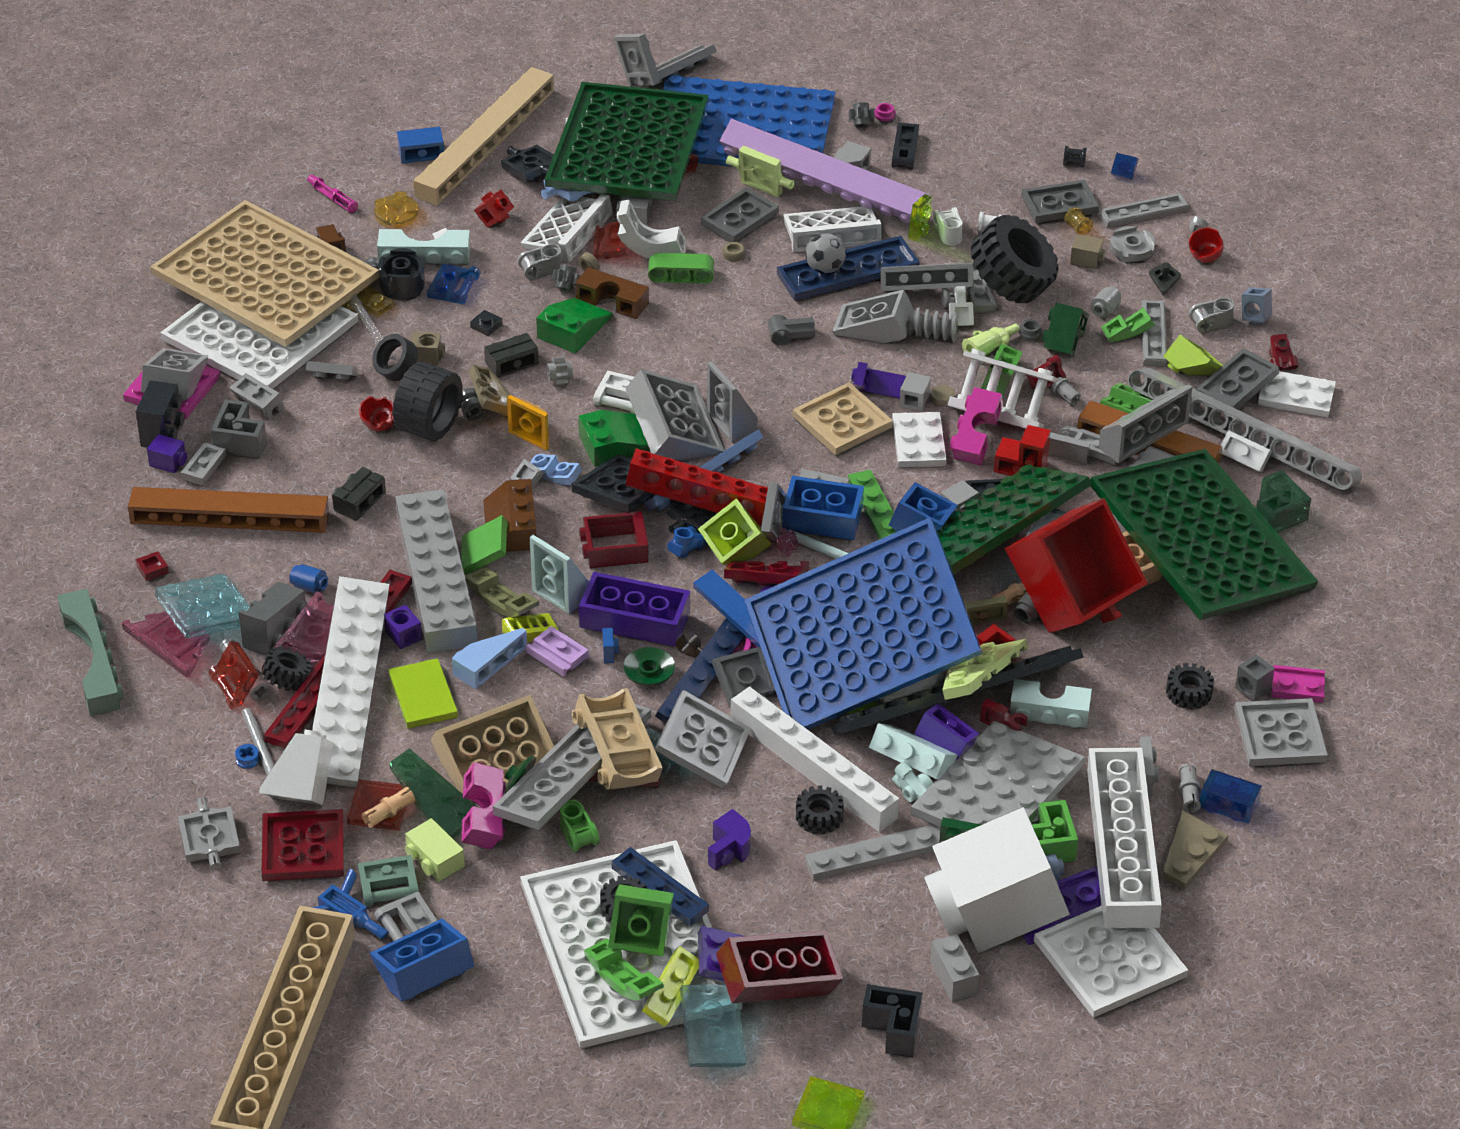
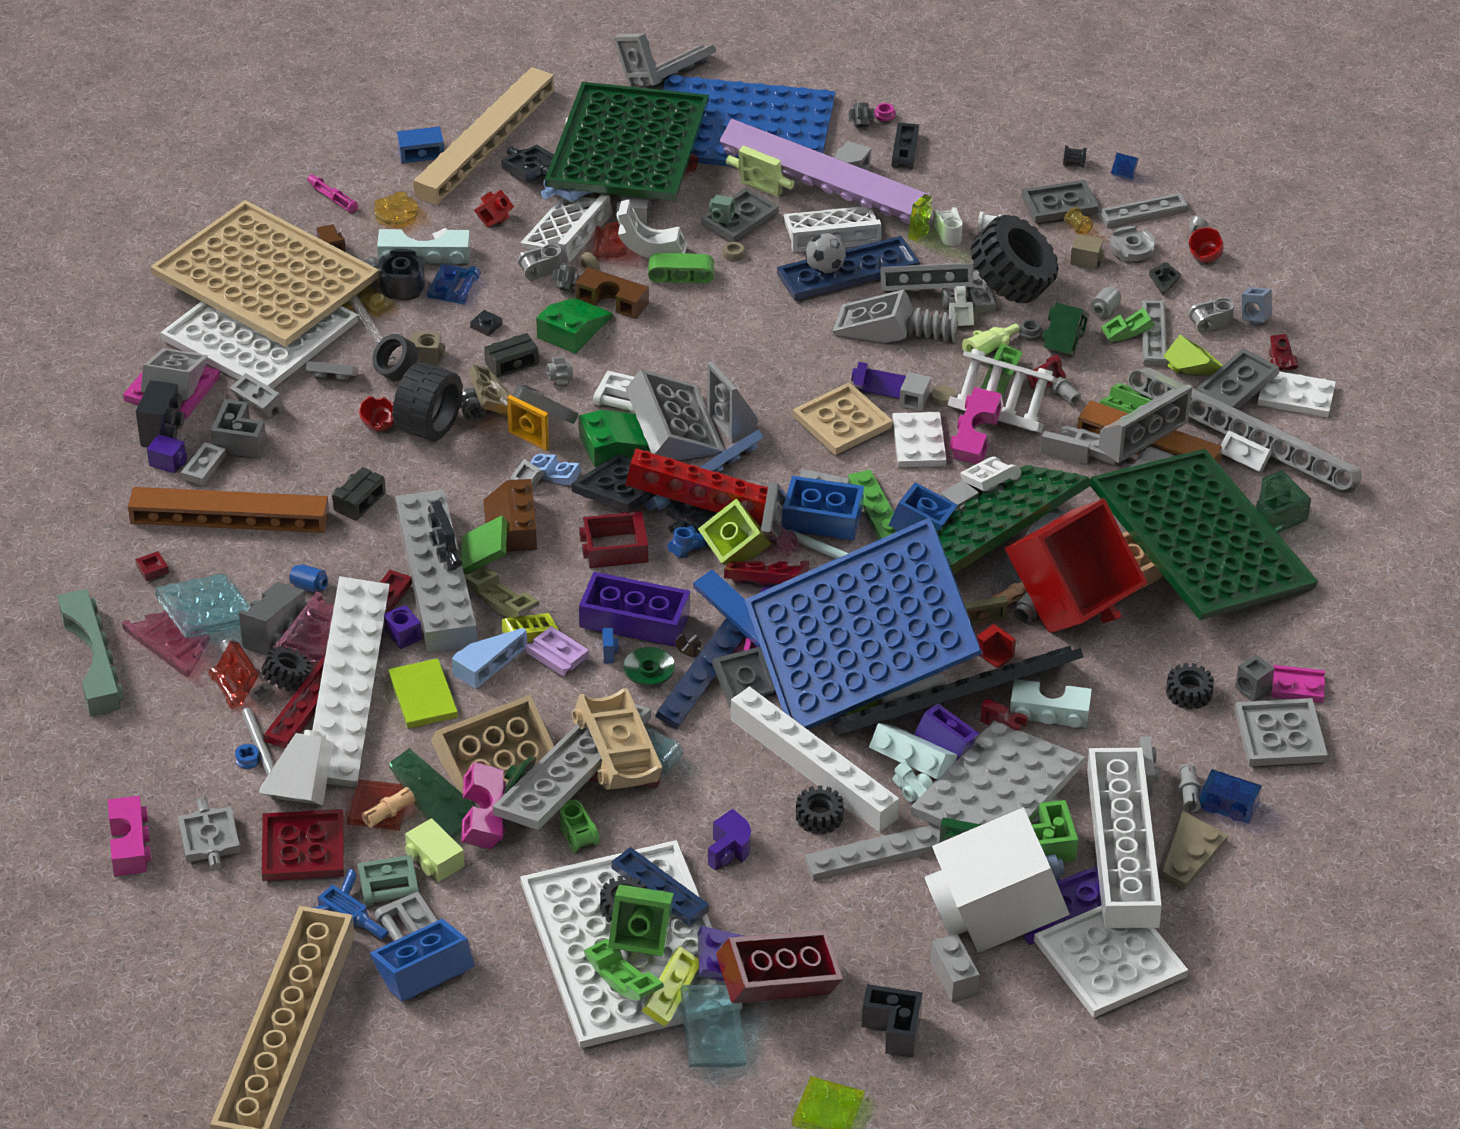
light aqua slope [530,535,589,614] -> none
light grey plate [655,690,751,789] -> none
dark grey piece [767,315,815,345] -> none
yellowish green wing [943,639,1028,700] -> none
red brick [994,425,1051,476] -> none
none -> dark pink arch [108,796,151,876]
none -> black plate [428,500,463,572]
none -> dark grey beam [512,384,579,424]
none -> sand green plate [709,195,736,224]
none -> white plate [960,457,1021,491]

